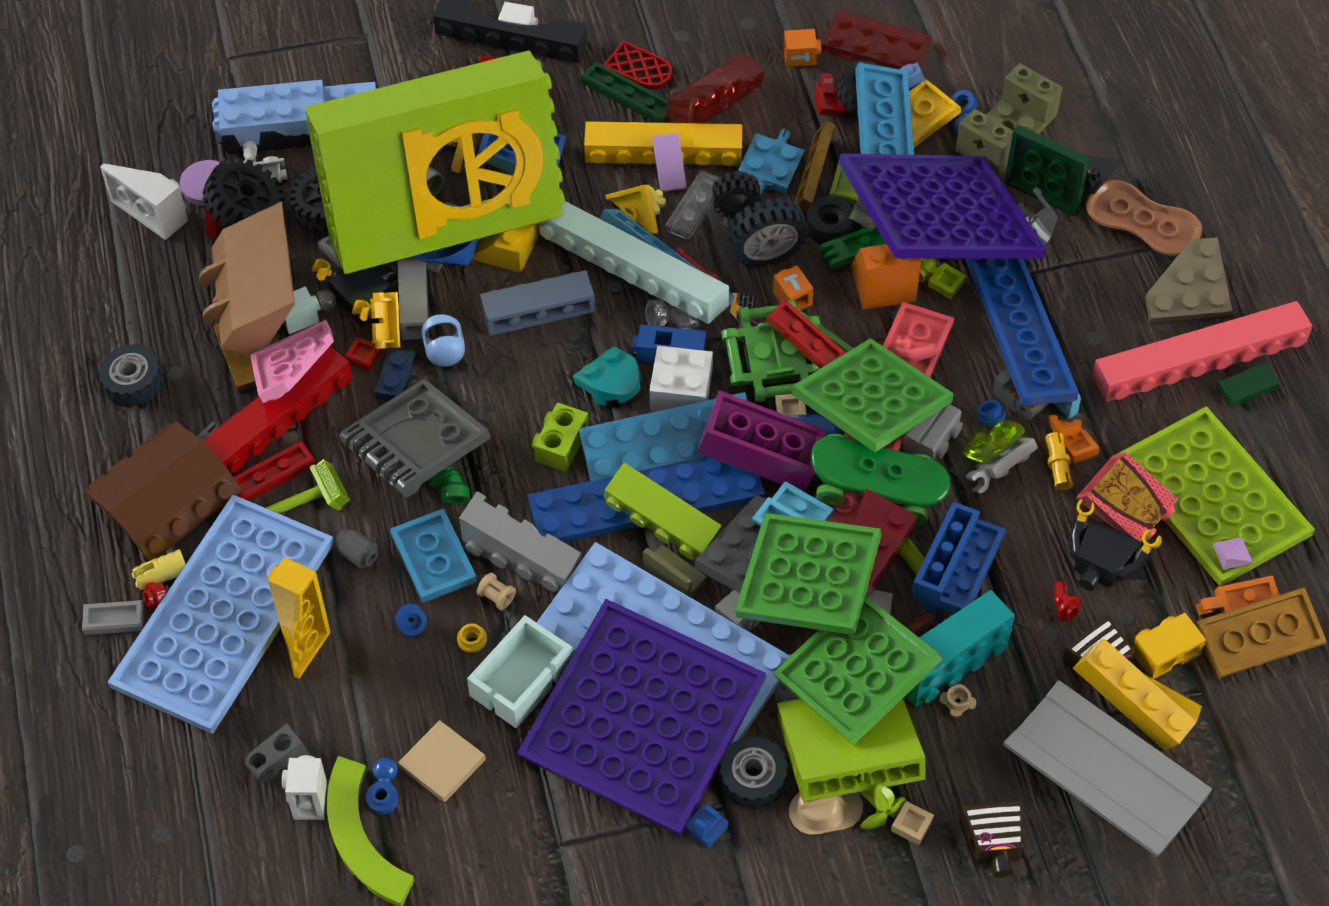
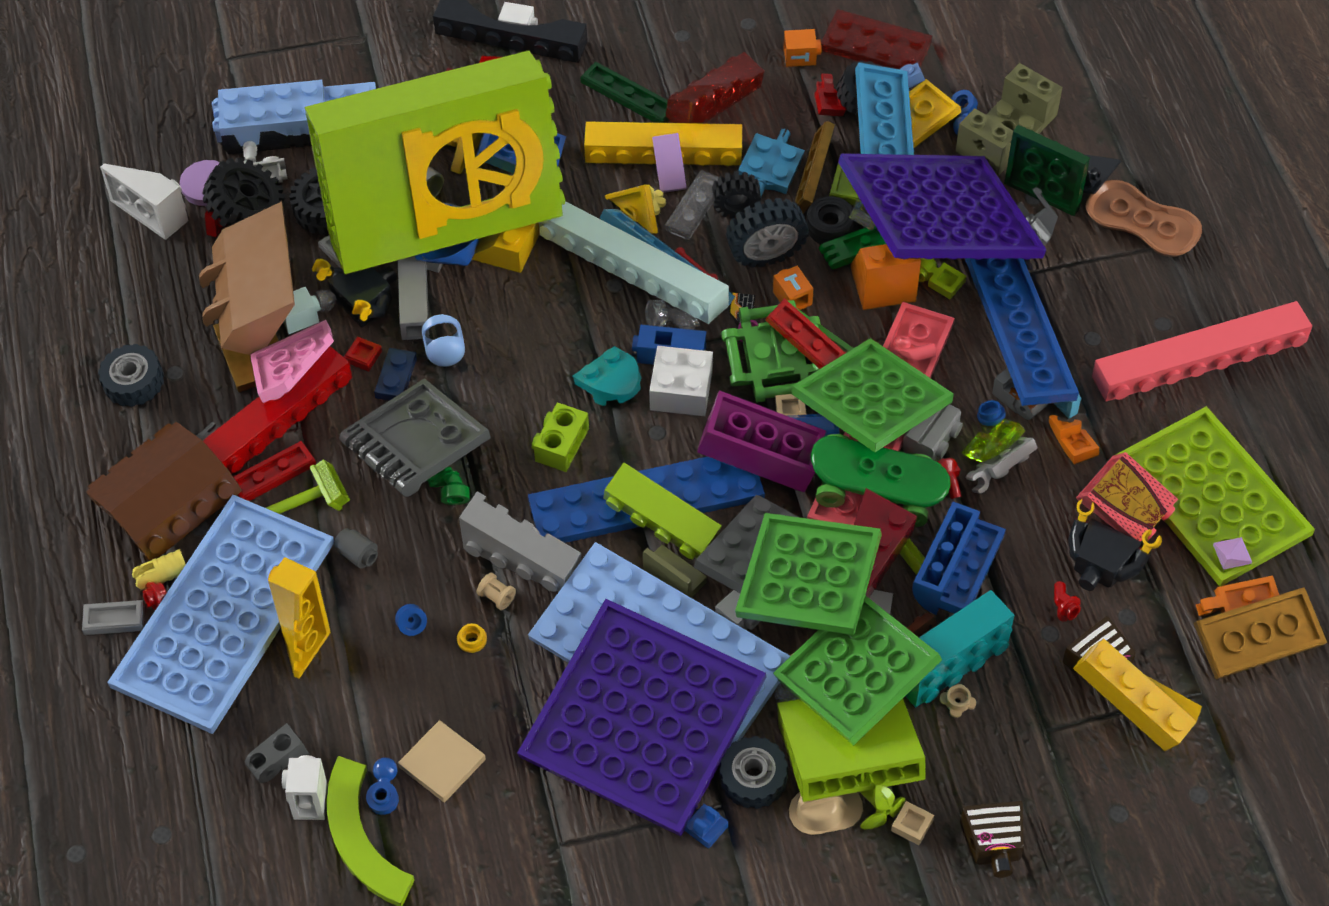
yellow hinge [370,292,400,349] -> none
dark azure plate [390,508,477,603] -> none
light aqua piece [467,615,573,729] -> none
sand blue brick [480,271,595,336] -> none
dark azure plate [578,392,747,481] -> none
red window [603,40,672,89] -> none
medium azure slope [752,481,834,526] -> none
light grey hinge [1003,680,1212,857] -> none
yellow pin [1045,432,1073,491] -> none
yellow brick [1133,613,1206,679] -> none
dark tan plate [1145,237,1232,323] -> none
dark green tile [1217,362,1281,408] -> none
none -> red plate [937,458,961,499]

